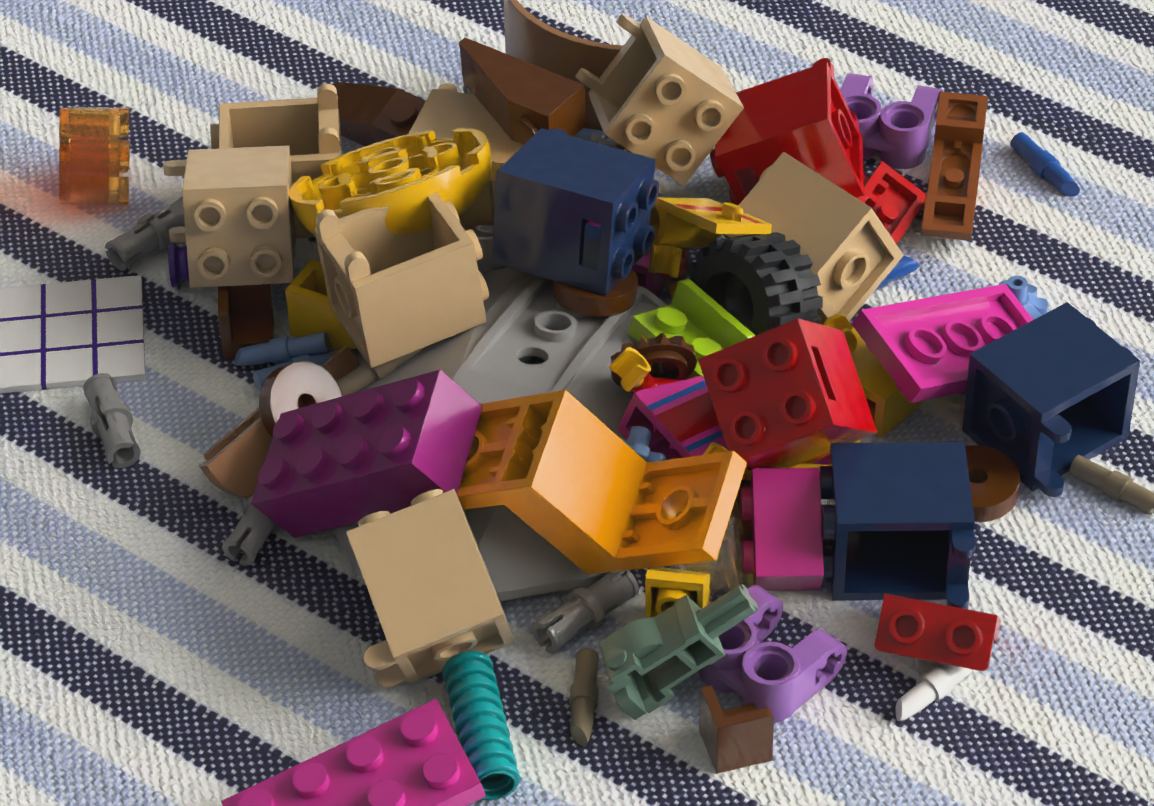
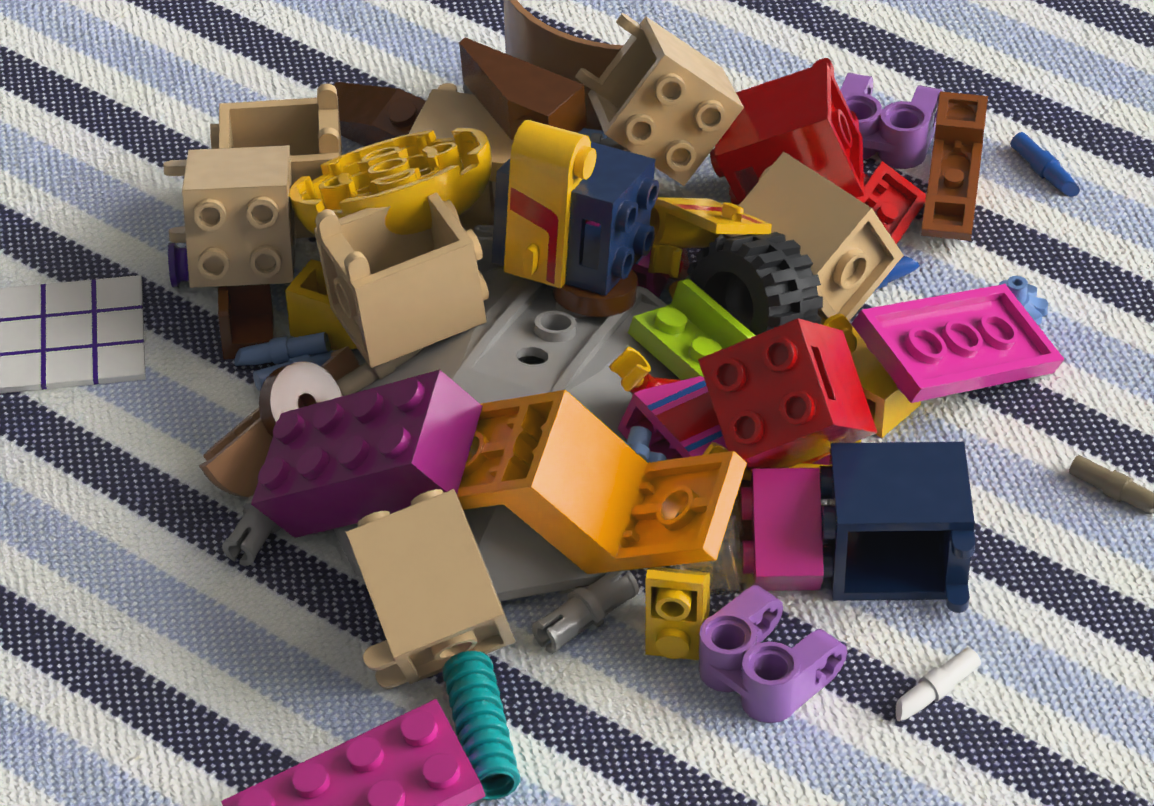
clear orange brick [59,107,130,206] -> none
light grey pin [83,373,141,468] -> none
light grey pin [105,196,185,271] -> none
dark tan piece [569,648,599,746] -> none
sand green piece [599,583,759,720] -> none
reddish brown gear [611,333,697,388] -> none
reddish brown panel [699,685,774,774] -> none
red bracket [874,593,1001,672] -> none
dark blue container [962,302,1140,497] -> none
reddish brown piece [965,445,1020,522] -> none
none -> yellow door [504,120,596,288]

